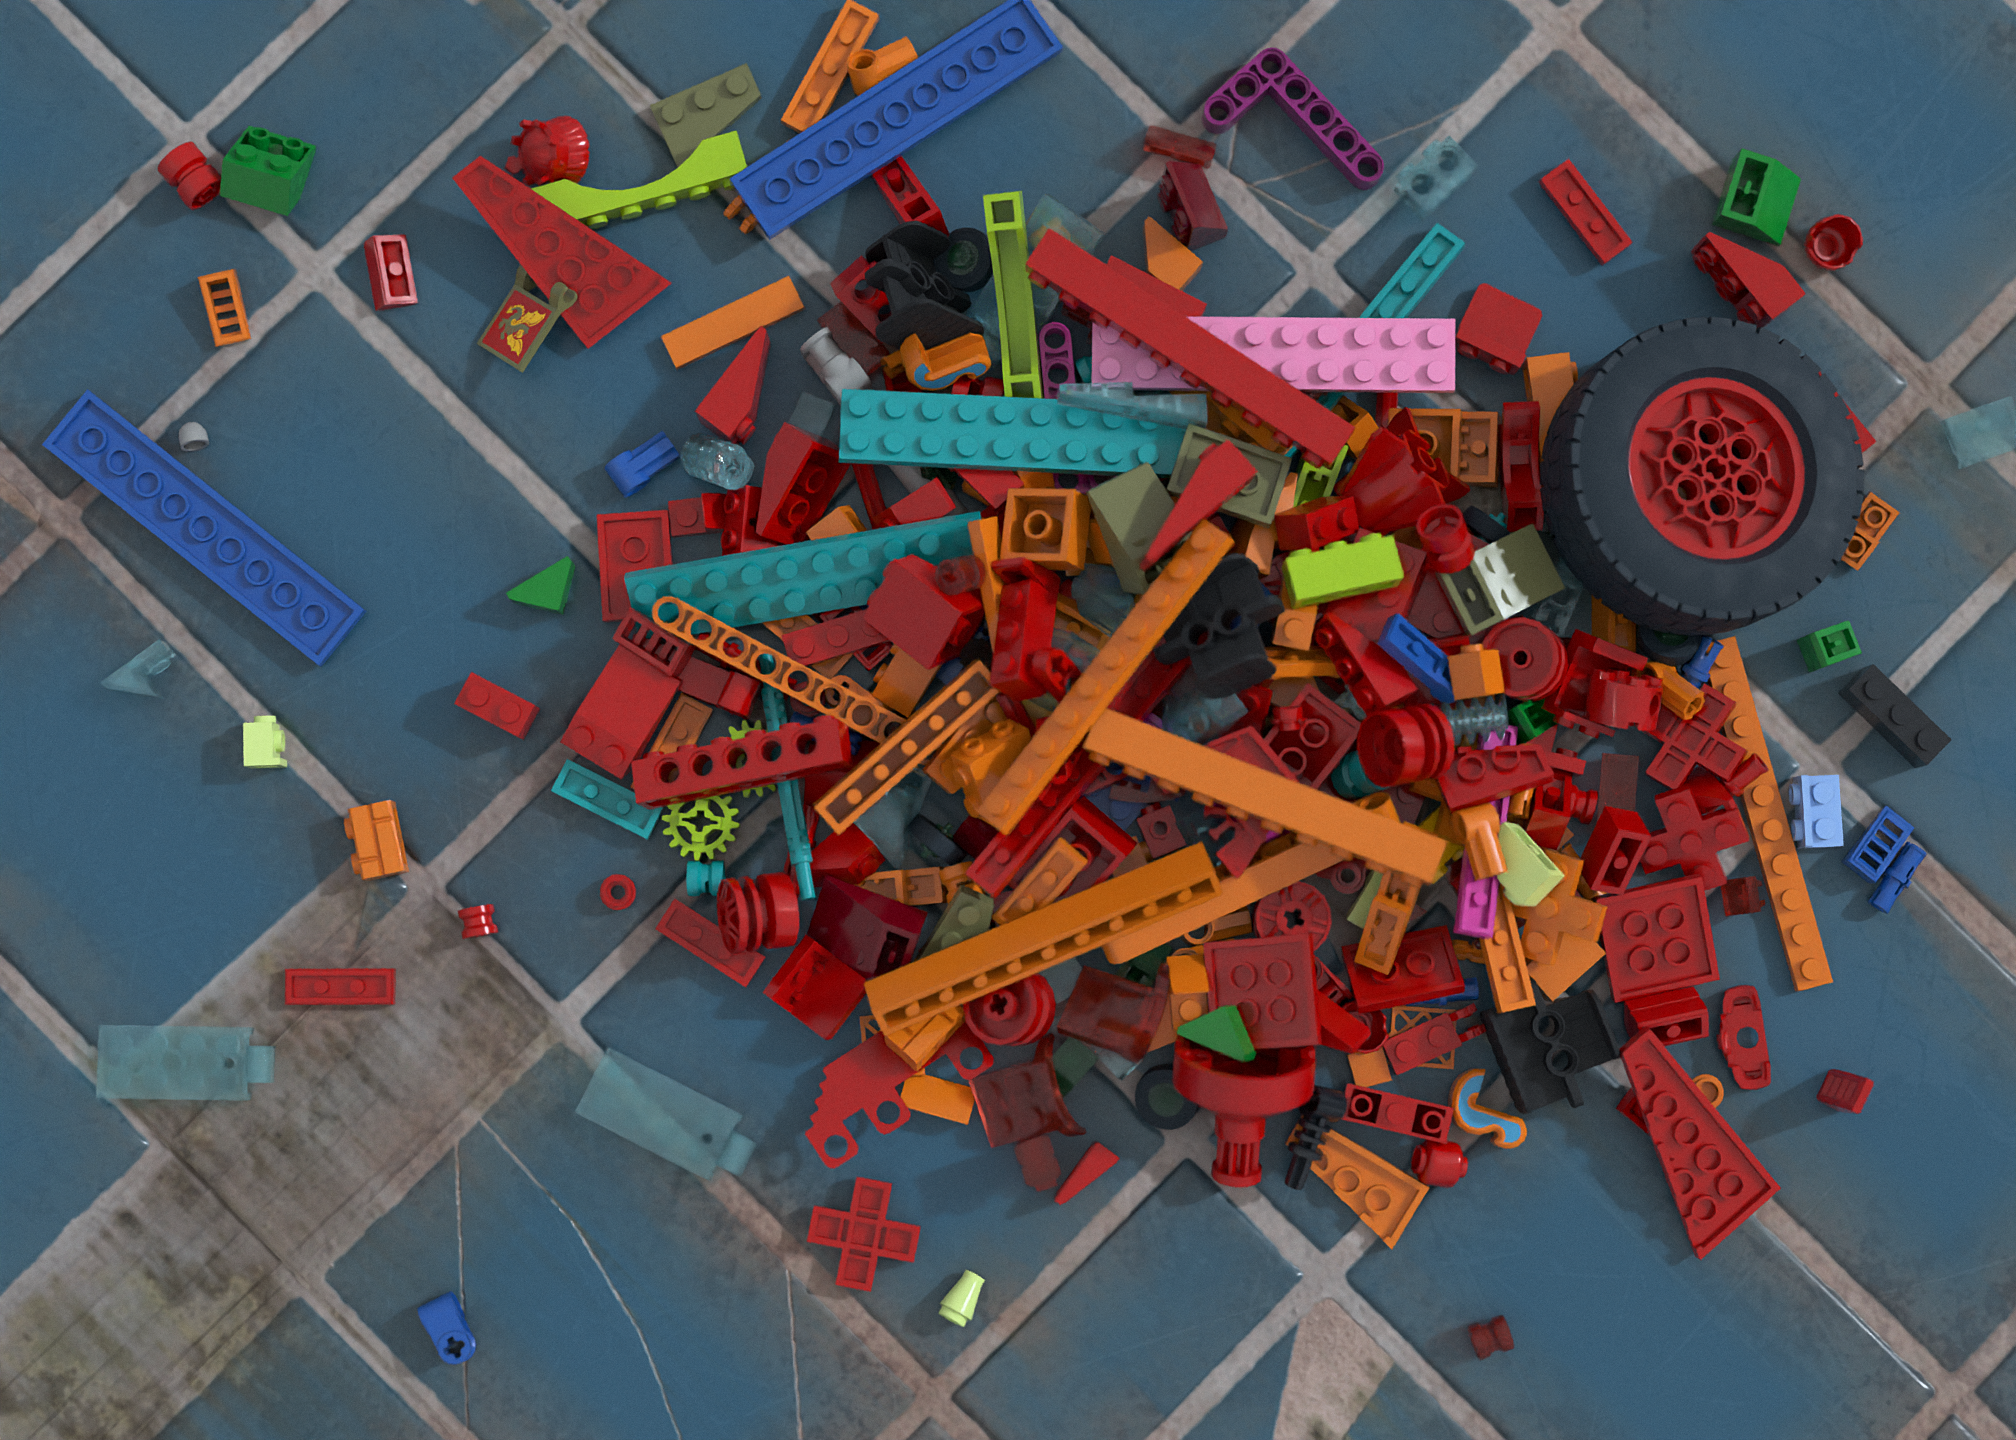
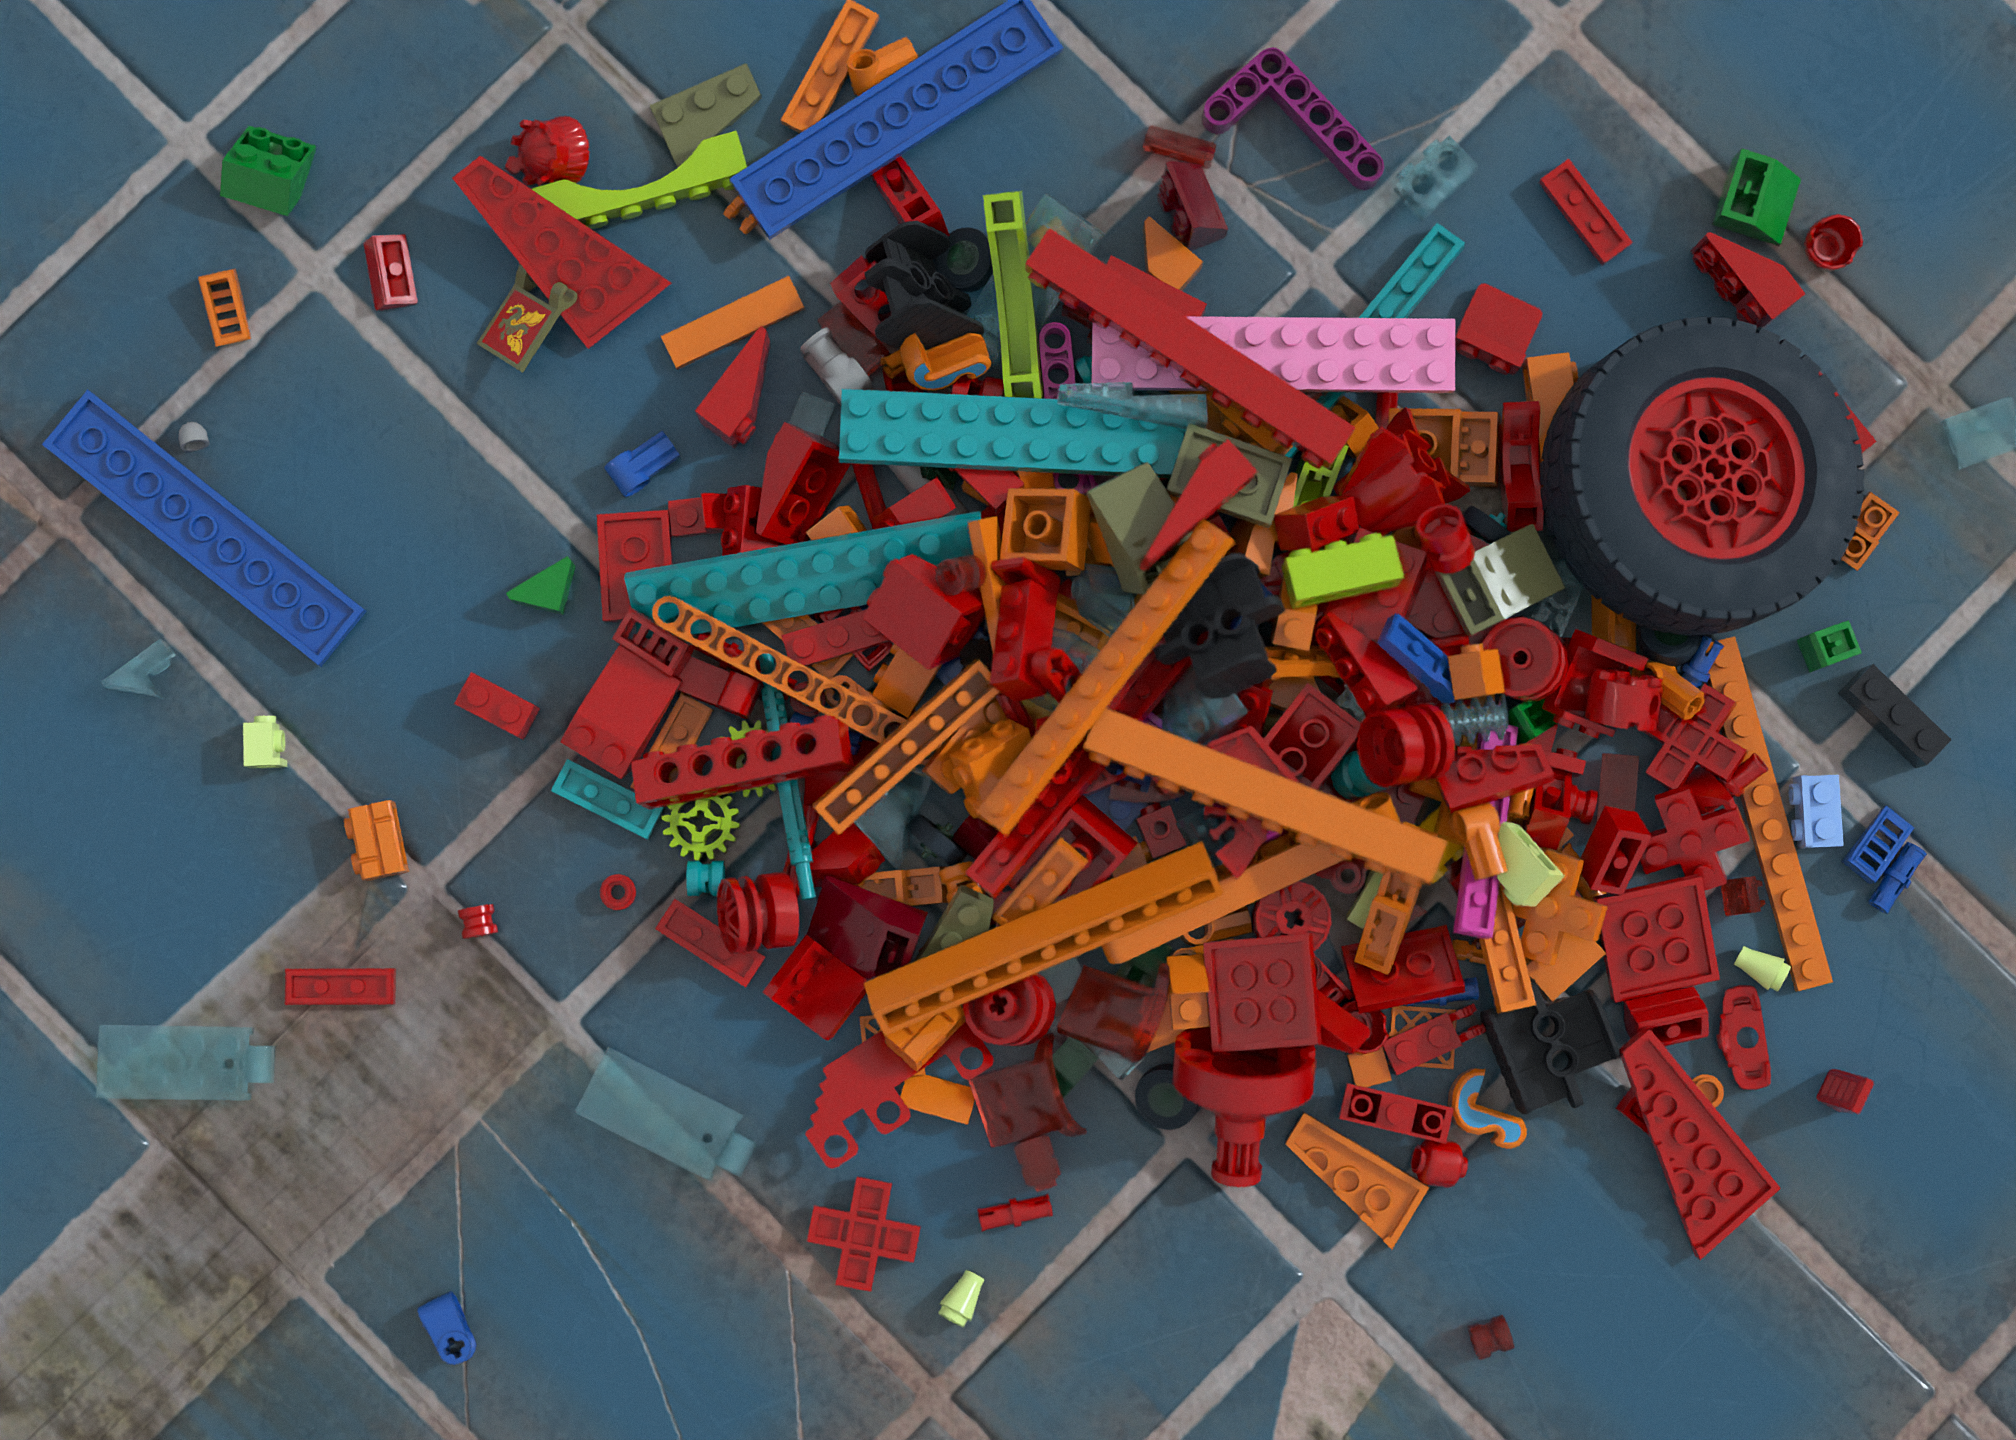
red wheel [158,141,221,210] -> none
clear light blue piece [681,433,754,490] -> none
red slope [1053,1140,1120,1205] -> none
green slope [1176,1005,1256,1061] -> none
red plate [1270,706,1307,731] -> none
black piece [1284,1085,1347,1190] -> none
none -> red pin [977,1193,1053,1232]
none -> yellowish green cone [1734,946,1791,992]

